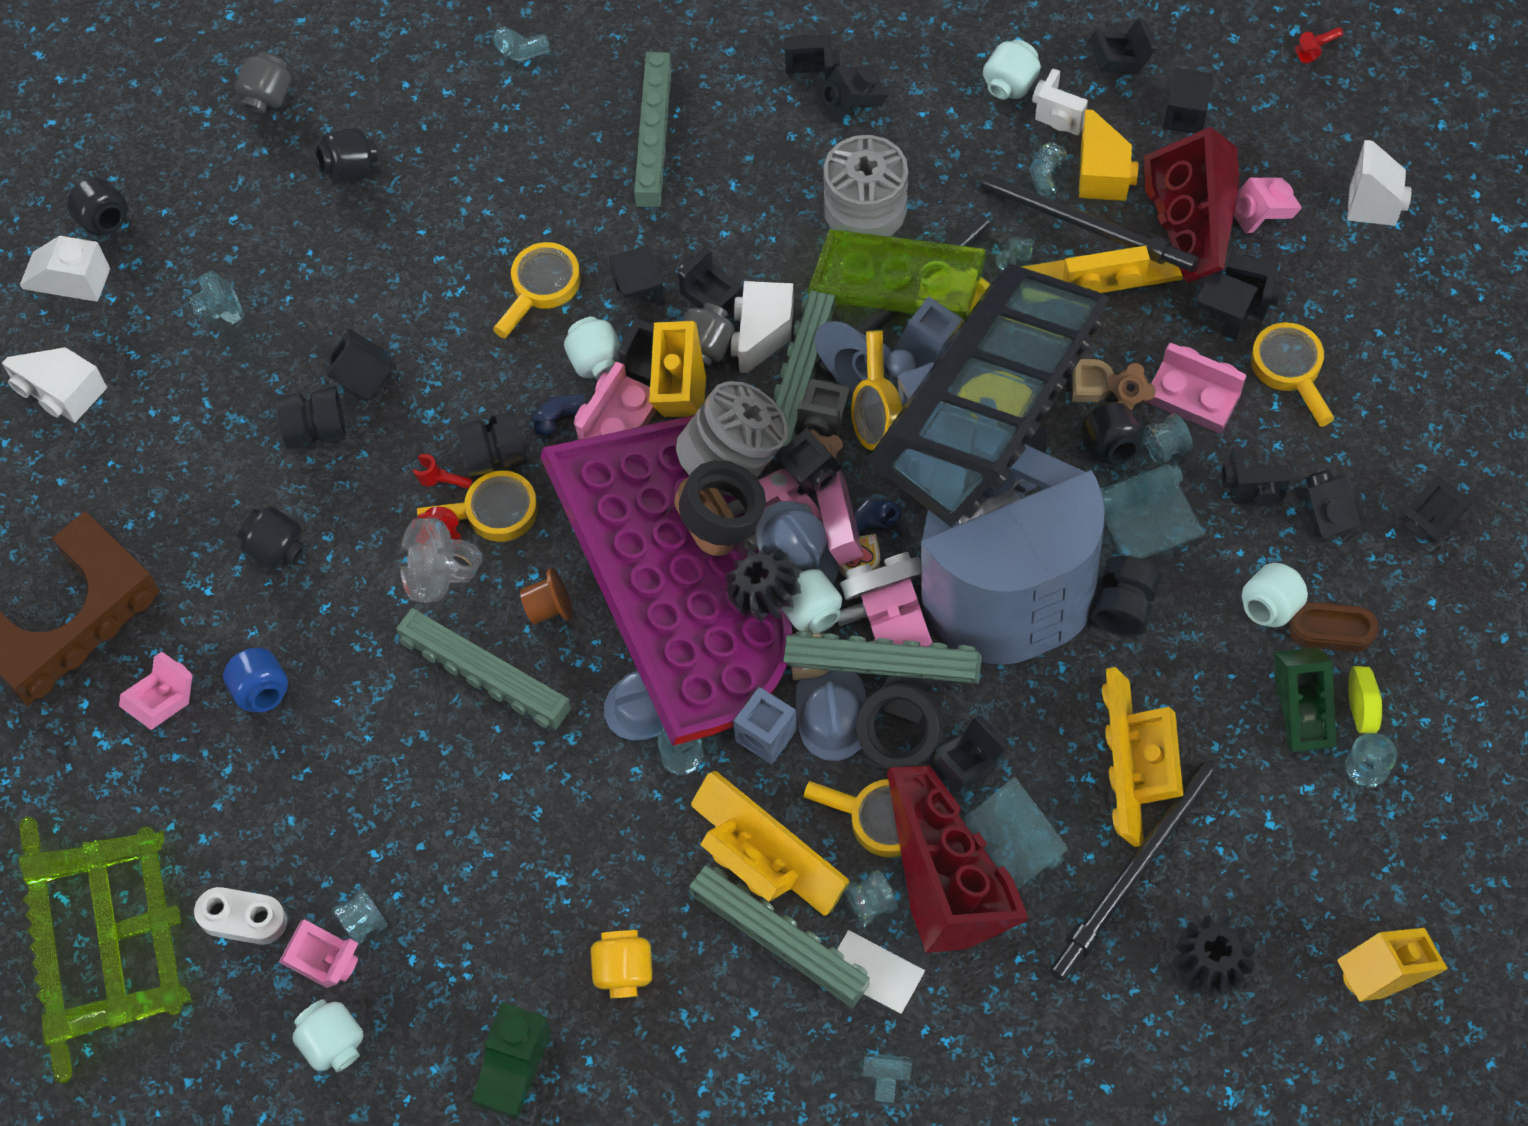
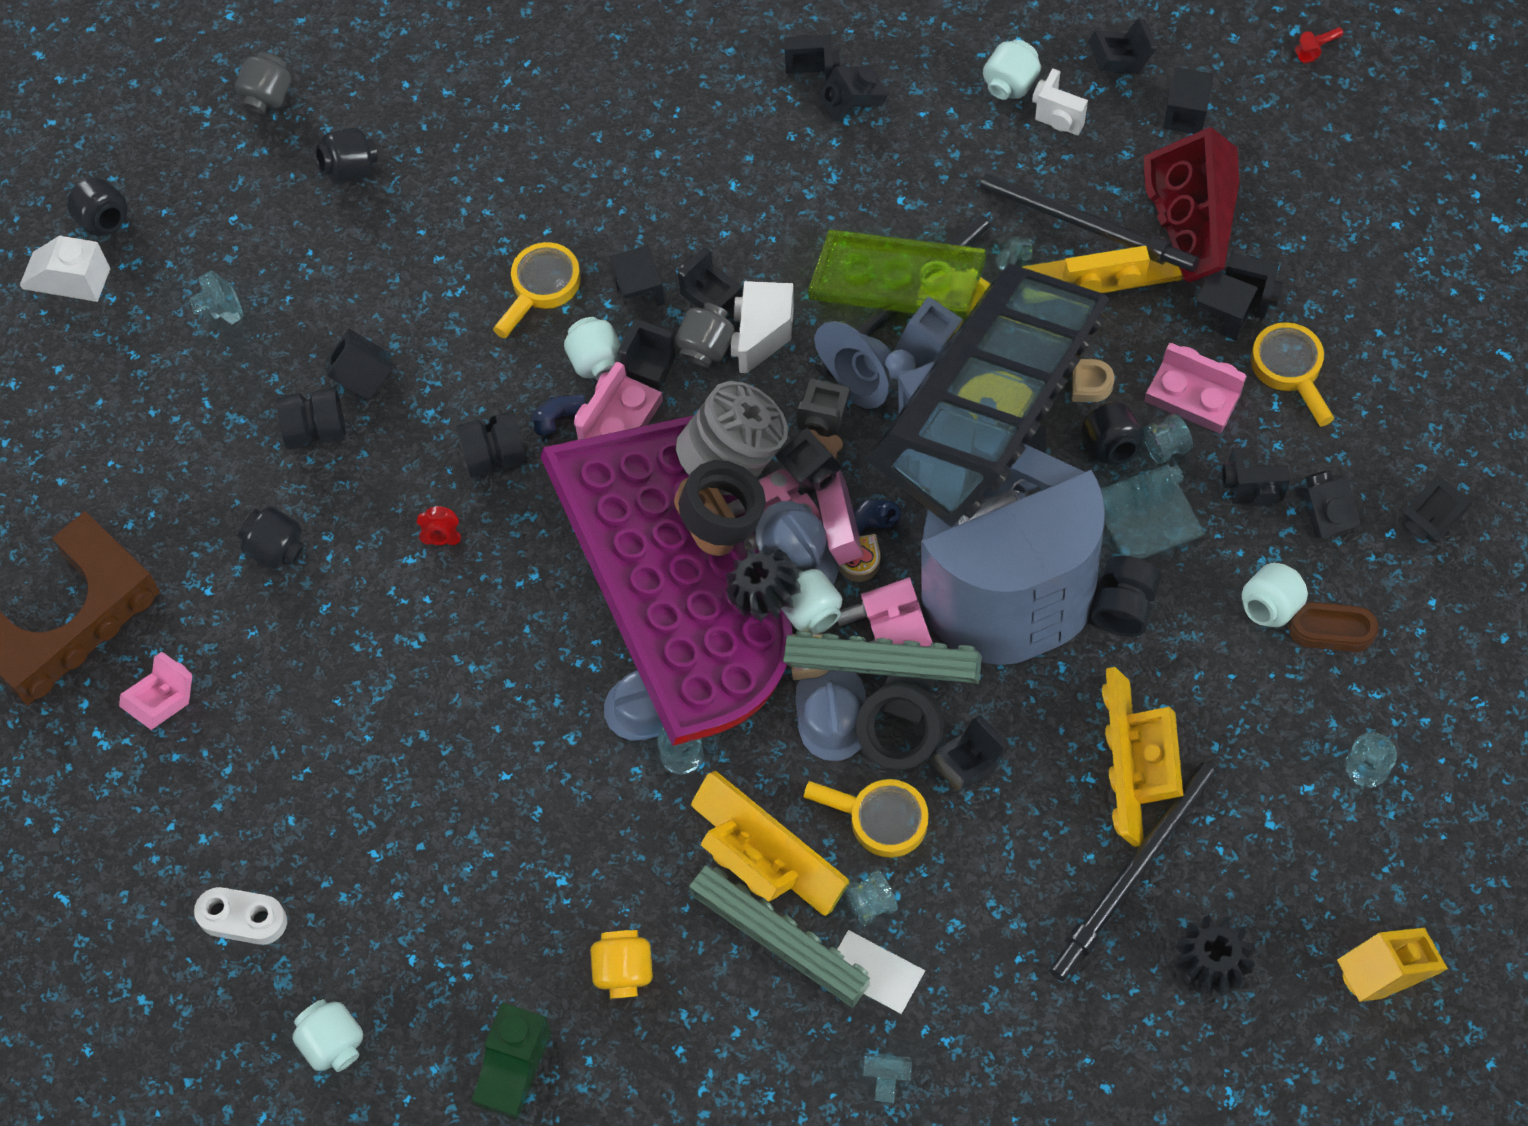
white slope [2,347,107,423] -> none
clear neon green piece [19,816,192,1084] -> none
blue head [223,647,288,712] -> none
bright pink bracket [279,919,358,988] -> none
clear light blue wheel [332,888,388,946] -> none
sand green piece [396,608,571,730] -> none
clear tile [400,517,483,603] -> none
red hand [412,454,474,489] -> none
piece [417,471,538,542] -> none
clear light blue arm [493,27,550,61] -> none
dark orange piece [520,568,573,624] -> none
sand green piece [634,52,671,207] -> none
yellow slope [649,321,706,417] -> none
sand blue brick [733,687,797,764] -> none
sand green piece [774,290,835,456] -> none
light grey wheel [823,135,908,244] -> none
white plate [840,552,922,600] -> none
piece [851,330,903,451] -> none
dark red wedge [887,766,1028,953] -> none
clear light blue hinge [962,777,1069,890] -> none
clear light blue arm [1029,142,1067,198] -> none
yellow slope [1079,109,1138,201] -> none
medium nougat plate [1106,363,1156,410] -> none
bright pink bracket [1234,178,1302,233] -> none
dark green arch [1274,647,1337,752] -> none
white slope [1347,140,1411,226] -> none
neon yellow tile [1348,666,1382,734] -> none

